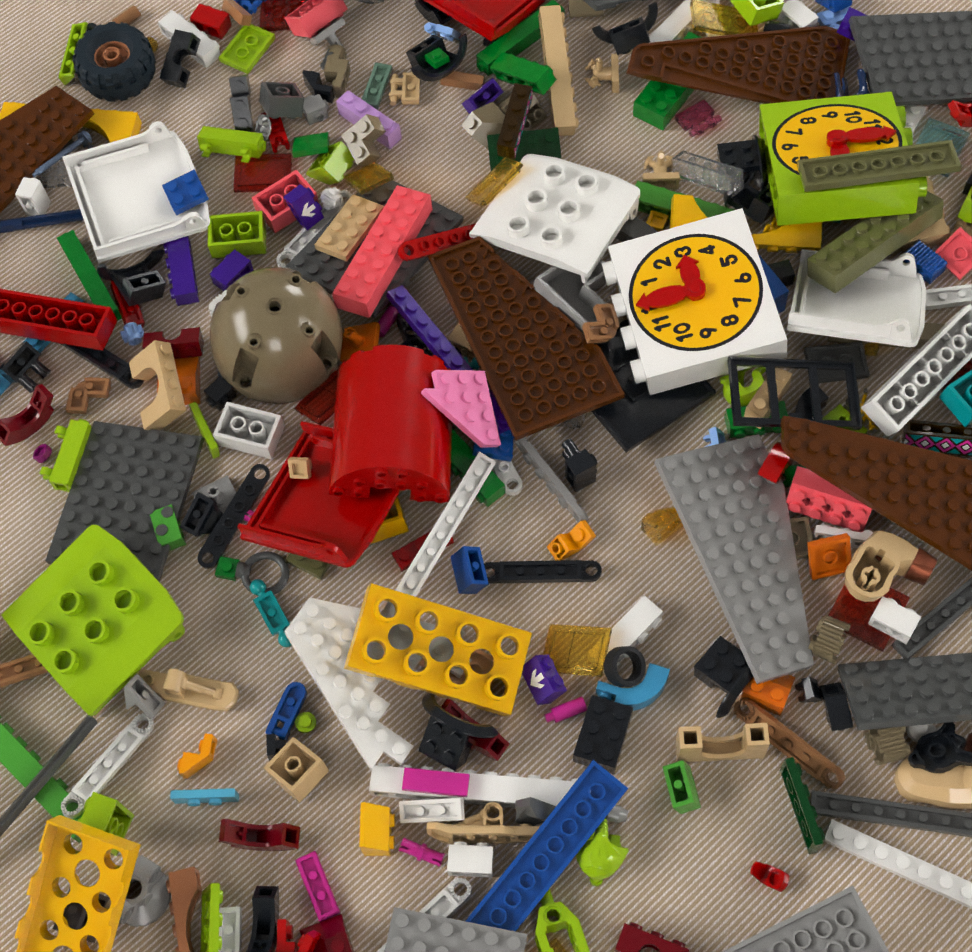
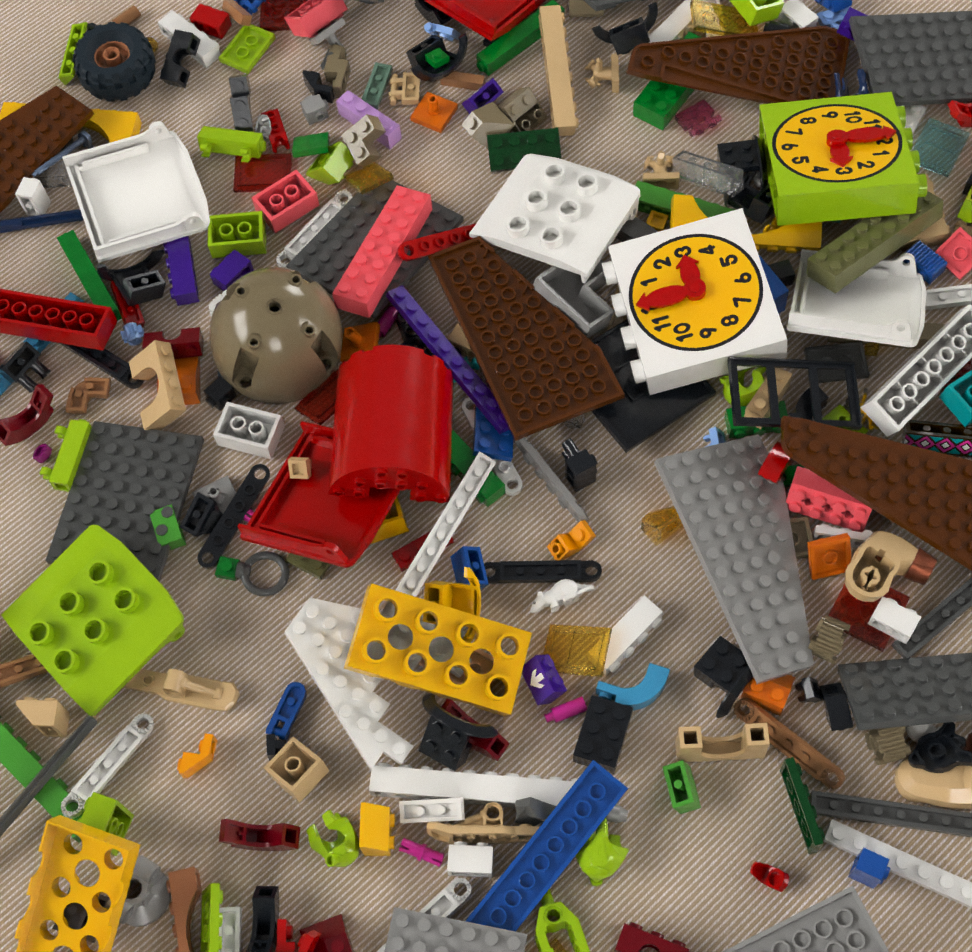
light grey slope [124,674,166,719] -> none
blue plate [162,170,209,216] -> none
medium azure plate [170,788,239,806] -> none
lime tile [189,402,220,459] -> none
teal plate [250,579,292,647] -> none
dark grey brick [259,82,304,119] -> none
dark purple brick [283,184,324,230] -> none
lime plate [295,712,316,733] -> none
dark pink tile [295,851,341,922] -> none
tan plate [314,194,384,262] -> none
white gear [320,187,343,210] -> none
dark pink tile [402,767,470,797] -> none
bright pink wing [421,370,501,448] -> none
clear yellow piece [465,157,524,207] -> none
green brick [490,52,557,95] -> none
dark brown brick [497,83,532,159] -> none
medium nougat plate [582,304,619,343] -> none
black tyre [603,646,646,687] -> none
olive plate [797,140,961,192] -> none
none -> tan slope [15,697,70,738]
none -> lime piece [306,810,360,867]
none -> orange tile [410,92,458,133]
none -> yellow piece [423,567,481,643]
none -> white animal [530,579,595,613]
none -> blue brick [848,847,891,889]

